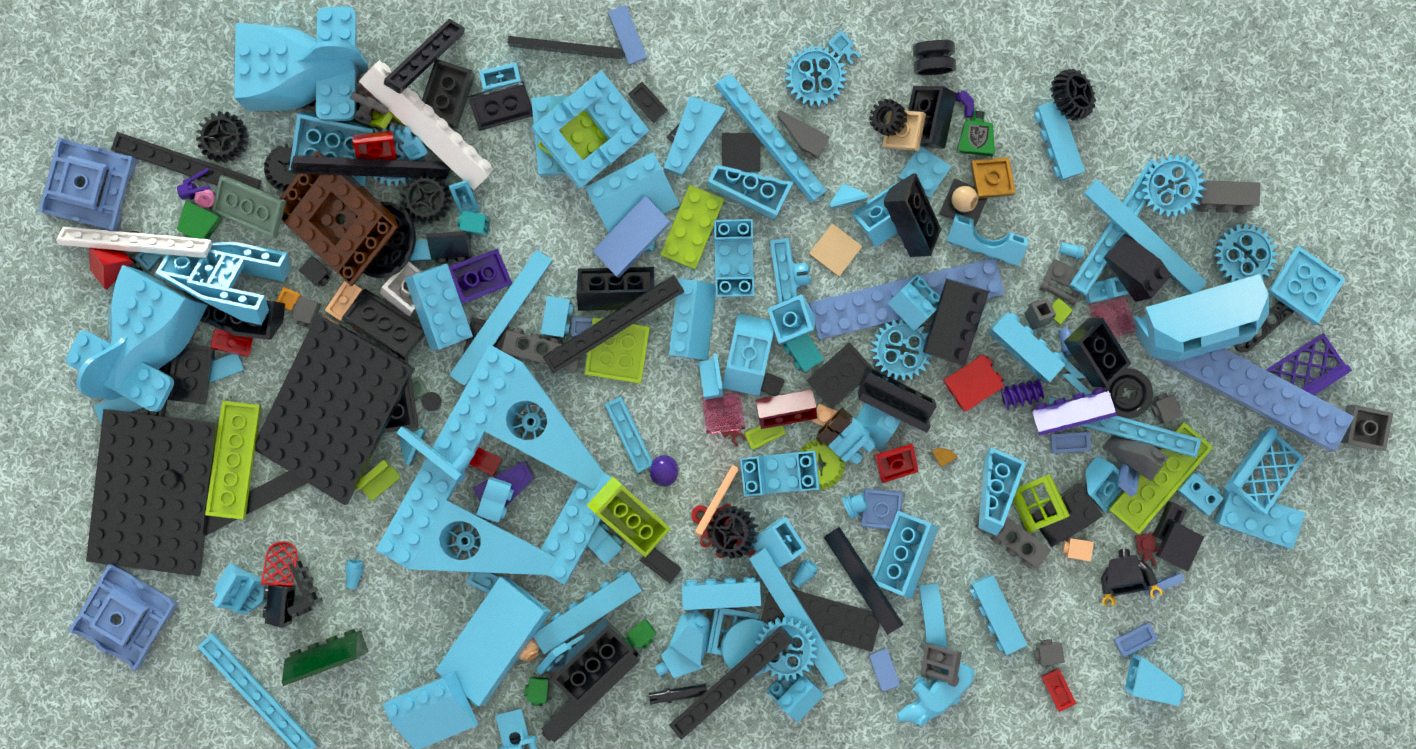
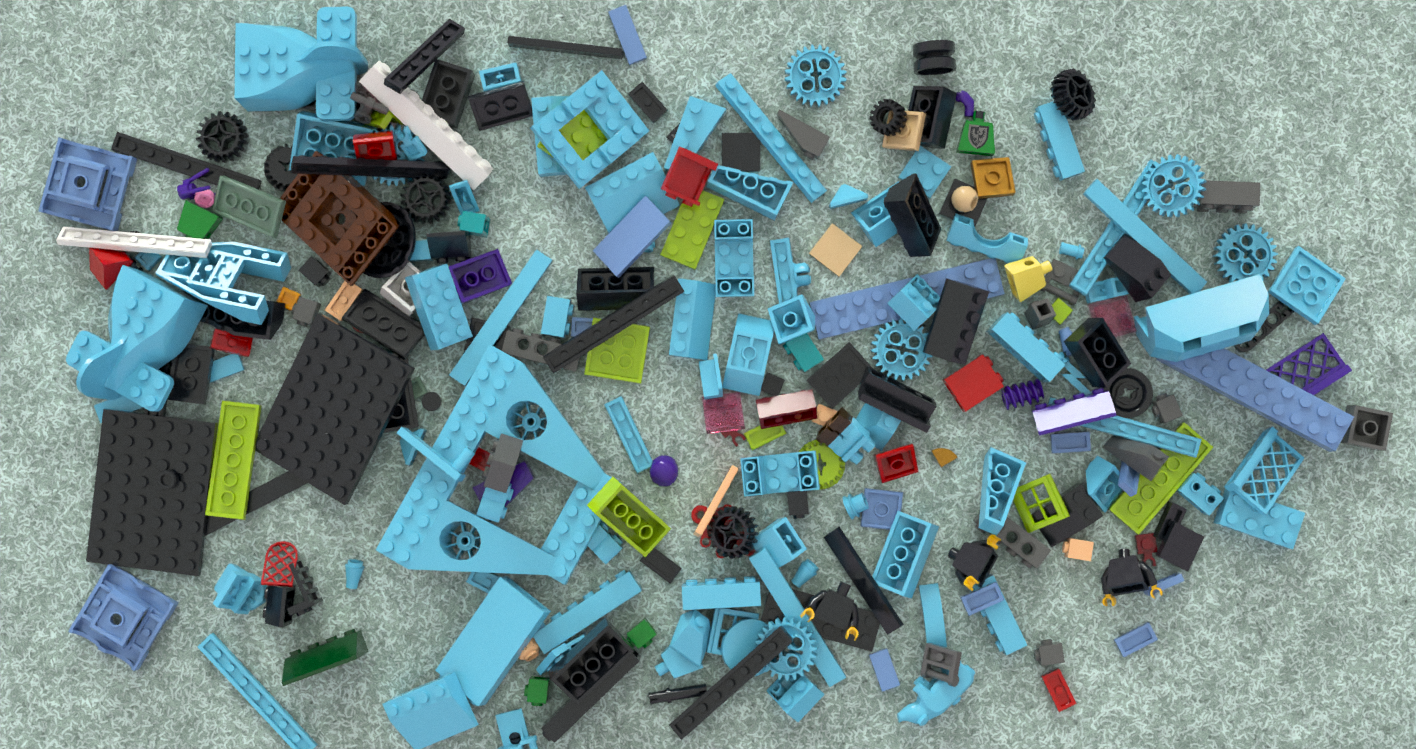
lime panel [356,459,401,501] -> none
medium azure plate [827,30,860,65] -> none
medium azure slope [1124,653,1184,706] -> none
none -> dark grey brick [483,433,524,493]
none -> red panel [661,146,718,207]
none -> black brick [787,491,809,519]
none -> torso [800,581,859,641]
none -> torso [948,534,1001,591]
none -> medium blue tile [960,582,1004,616]
none -> light yellow torso [1004,256,1053,302]

